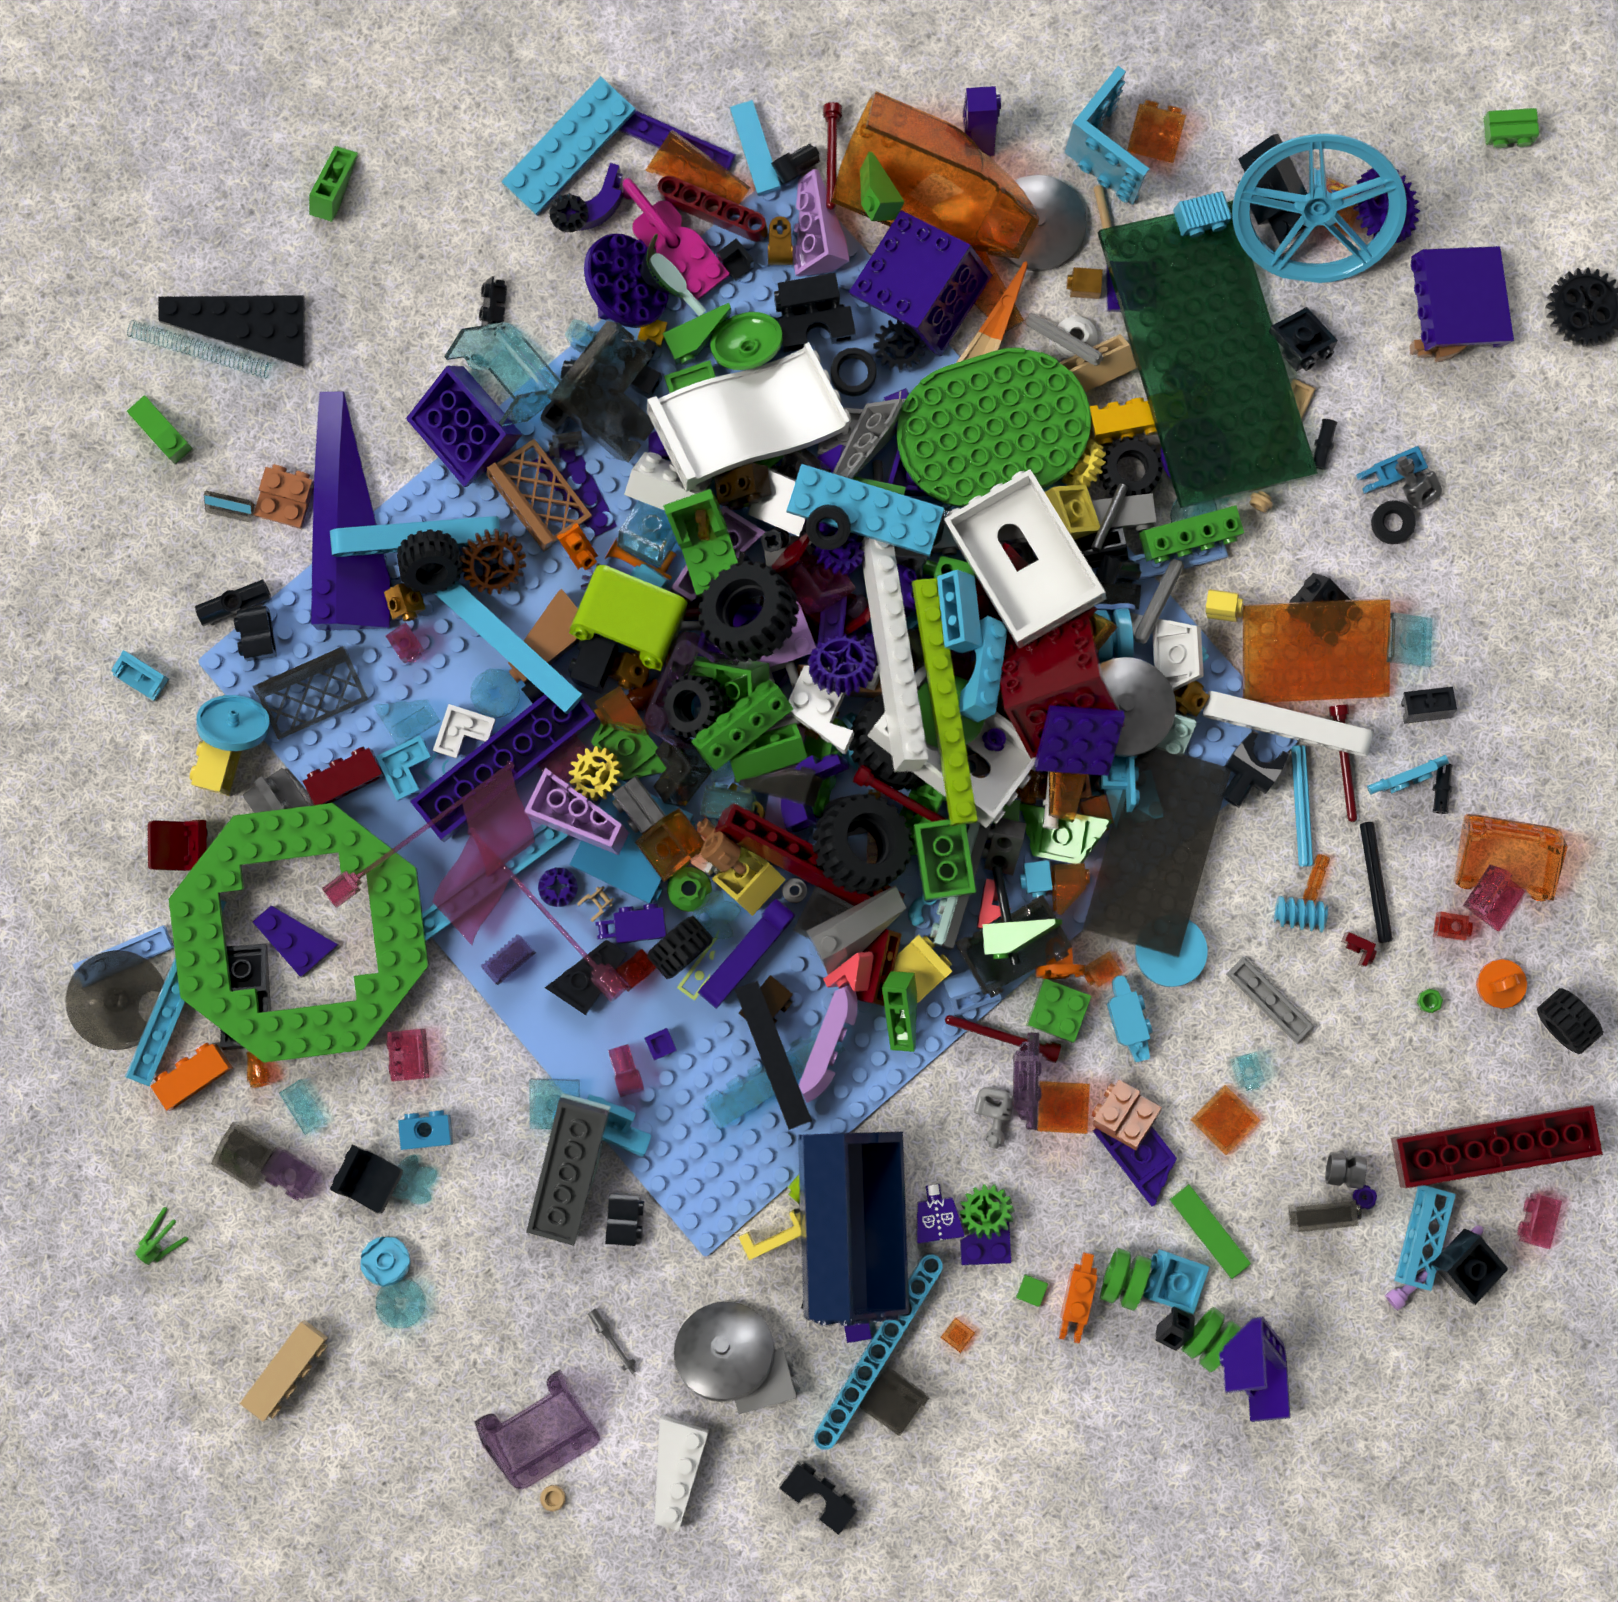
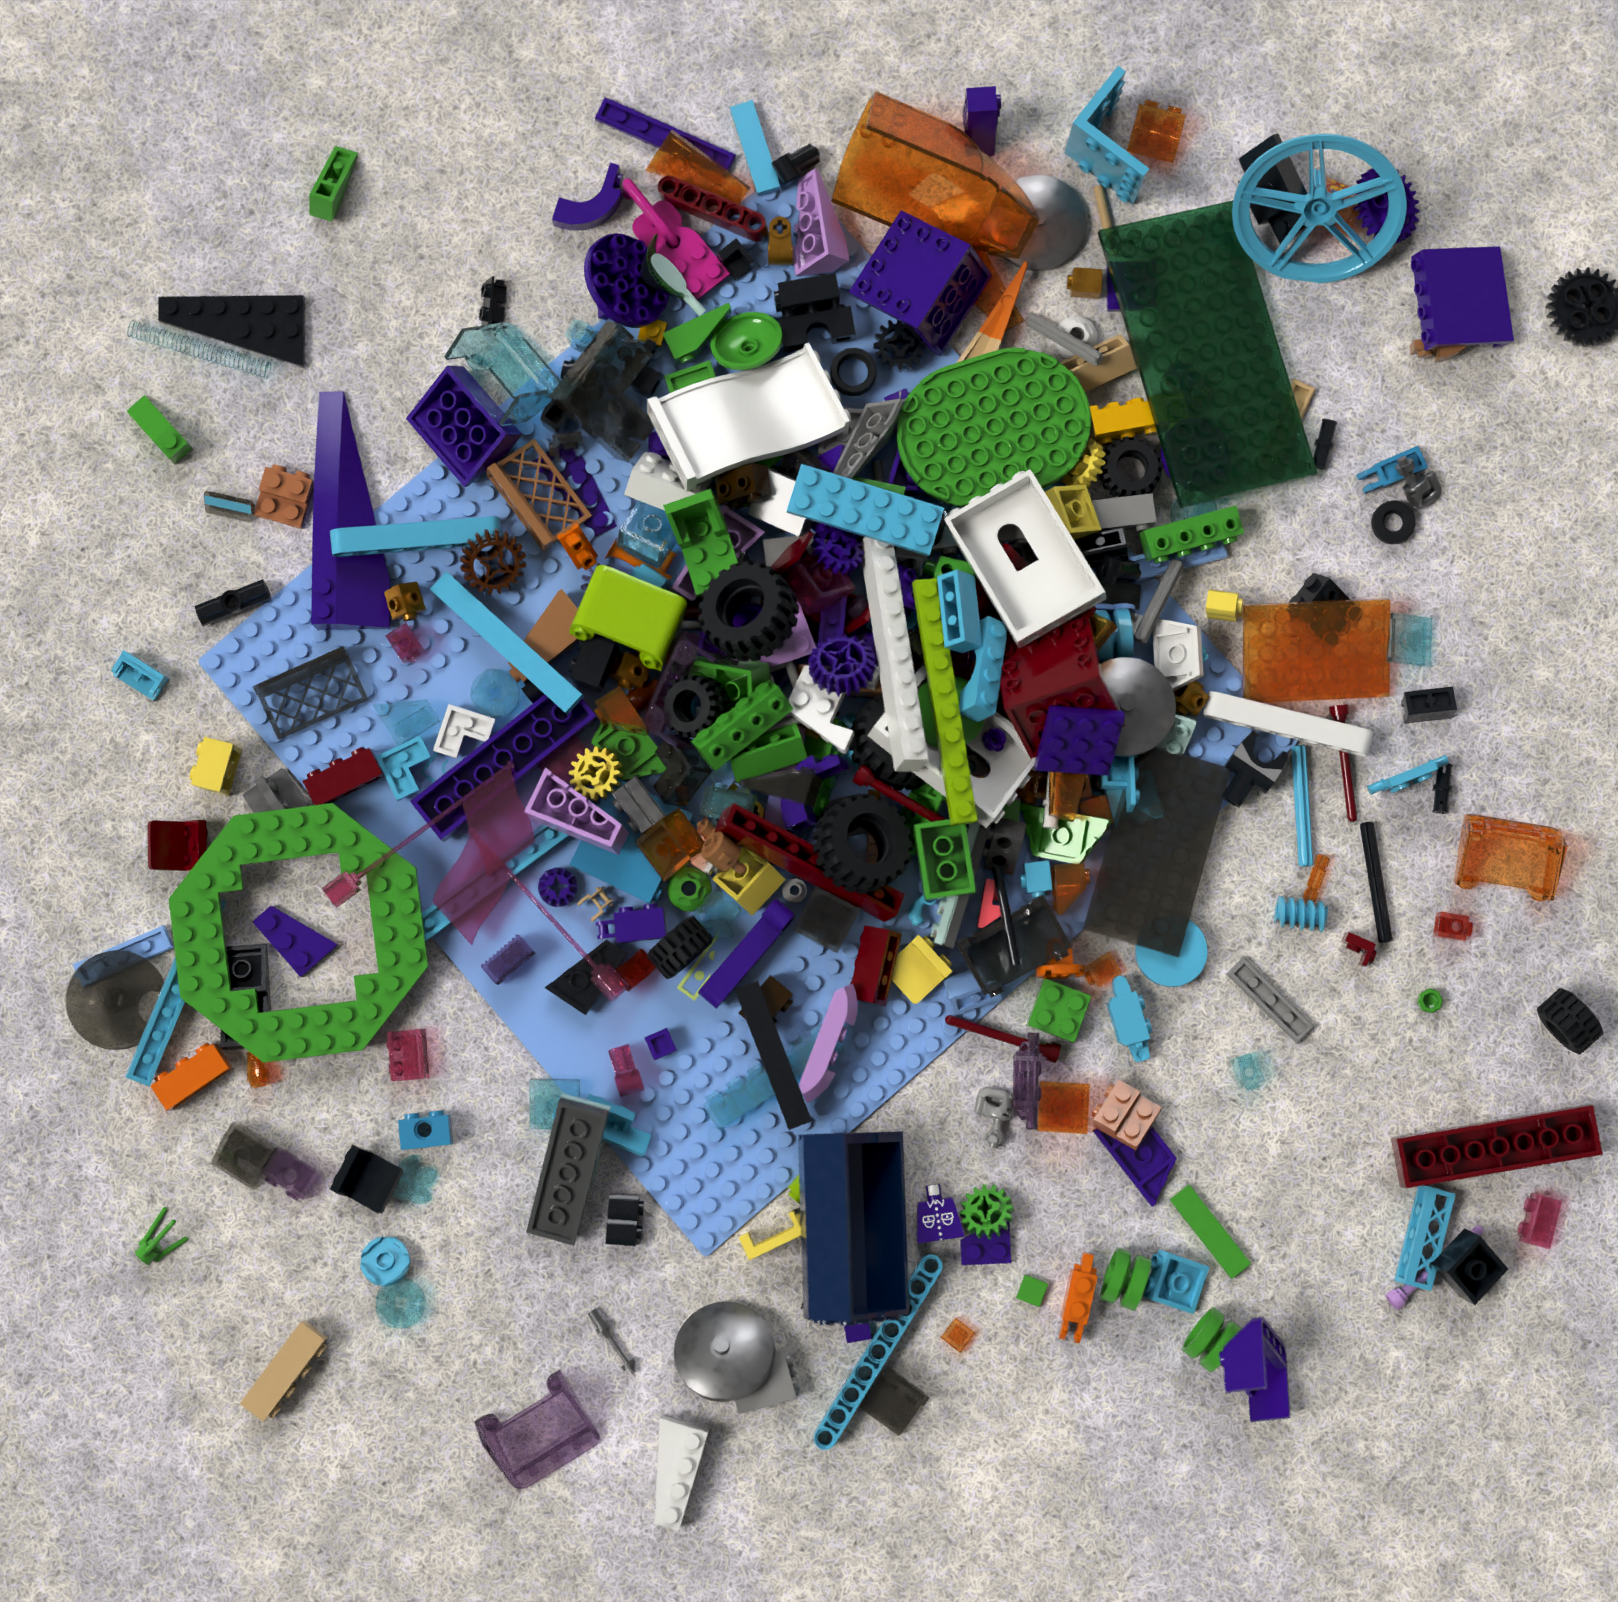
medium azure piece [196,695,269,751] -> none
black brick [234,606,277,661] -> none
clear light blue plate [279,1080,327,1135] -> none
black tyre [397,529,462,594] -> none
medium azure plate [501,76,636,216] -> none
tan tile [540,1485,566,1511] -> none
black gear [549,193,588,232] -> none
clear orange tile [695,510,709,541] -> none
black bush [761,527,789,552] -> none
black arch [779,1461,857,1535] -> none
black tyre [806,504,851,550] -> none
light grey wedge [806,886,906,975] -> none
dark red piece [823,102,842,210] -> none
coral slope [823,952,874,991] -> none
bright green slope [860,152,905,221] -> none
bright green slope [882,971,917,1052] -> none
slope [983,919,1062,959] -> none
flat silver bar [1091,483,1128,552] -> none
black brick [1156,1306,1195,1351] -> none
medium azure brick [1173,191,1232,238] -> none
clear orange plate [1190,1085,1260,1155] -> none
tan plate [1249,491,1273,513] -> none
black plate [1269,307,1338,372] -> none
clear smoke brick [1288,1198,1361,1232] -> none
flat silver wheel [1325,1152,1367,1189] -> none
dark purple plate [1352,1185,1377,1209] -> none
clear pink bracket [1463,865,1525,931] -> none
orange tile [1476,959,1527,1009] -> none
bright green brick [1483,108,1539,148] -> none

